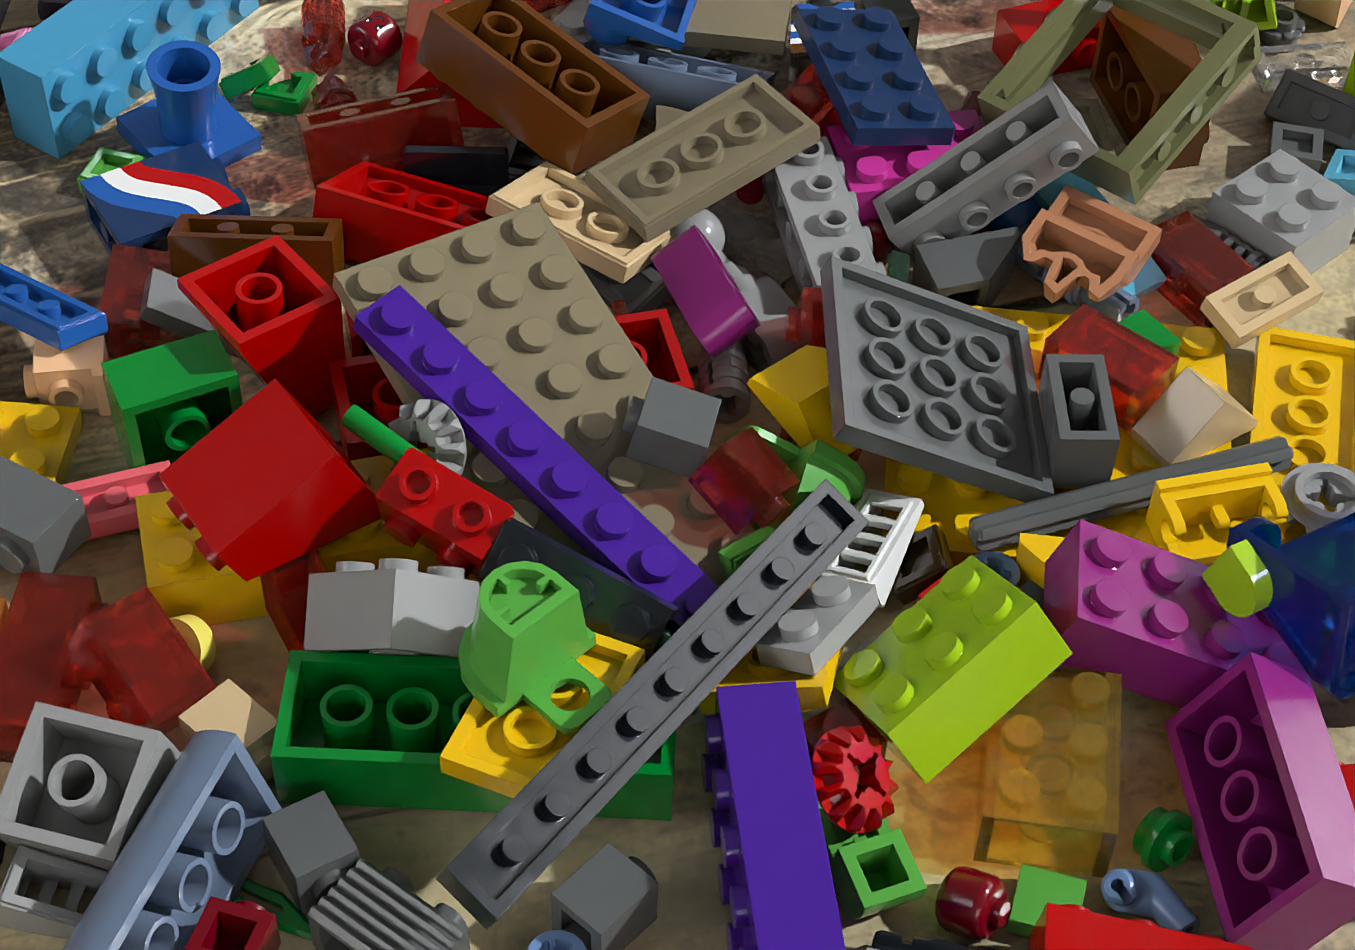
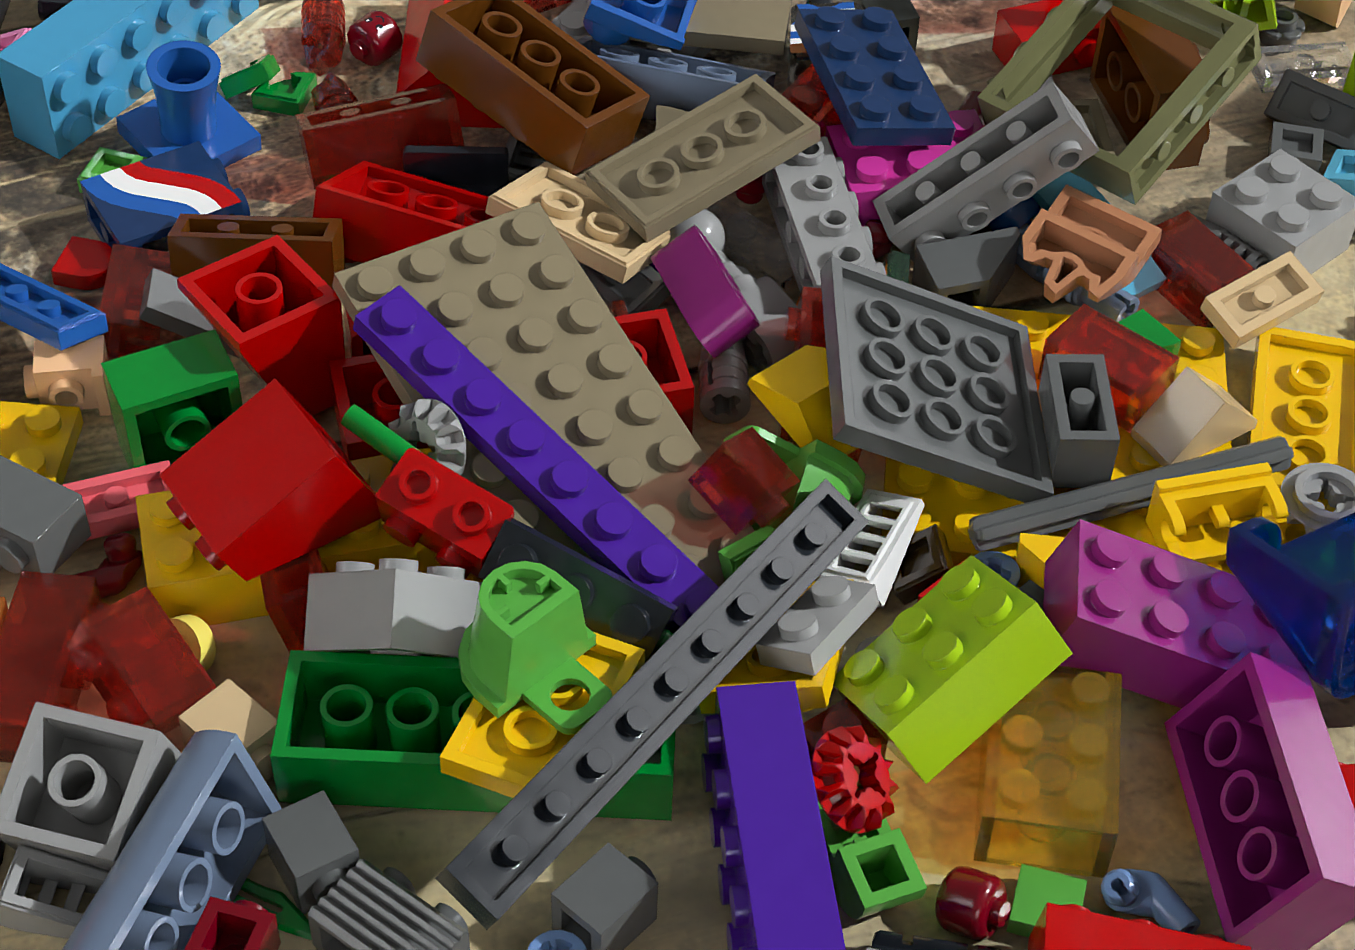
dark grey brick [622,377,722,480] -> none
green plate [1132,807,1194,872] -> none
lime tile [1201,539,1273,618] -> none
none -> red tile [51,236,117,290]
none -> dark red arm [62,533,142,607]

